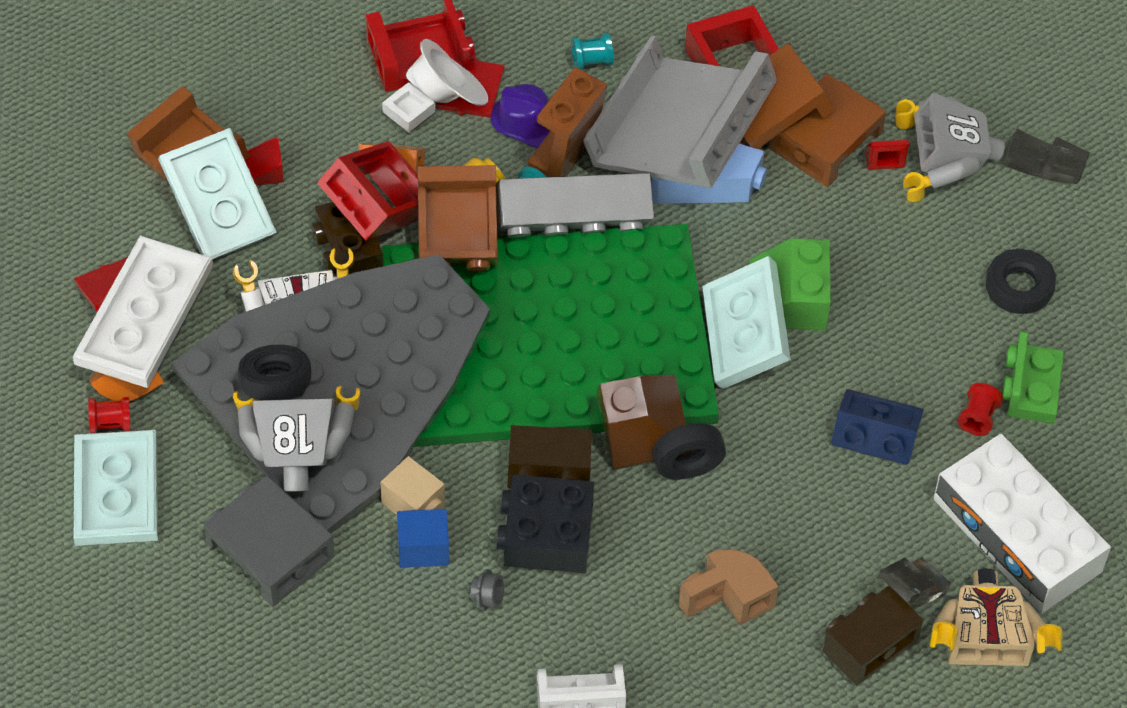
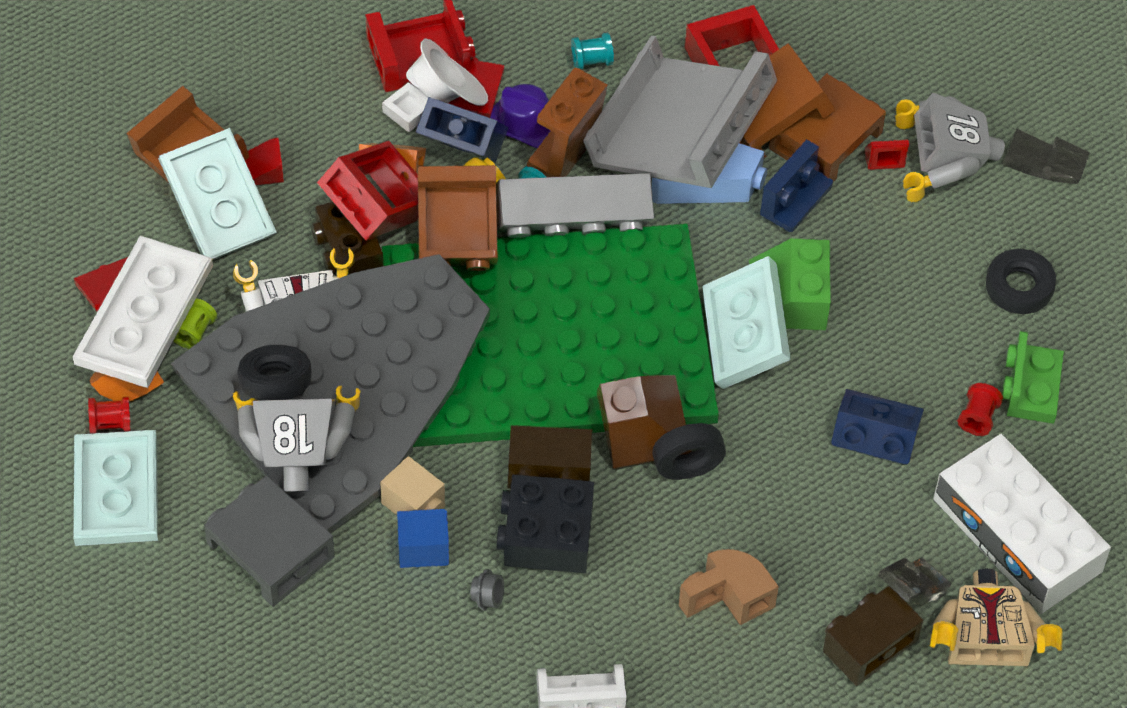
none -> lime bush [173,298,218,349]
none -> dark blue brick [416,97,509,163]
none -> dark blue bracket [760,139,833,232]

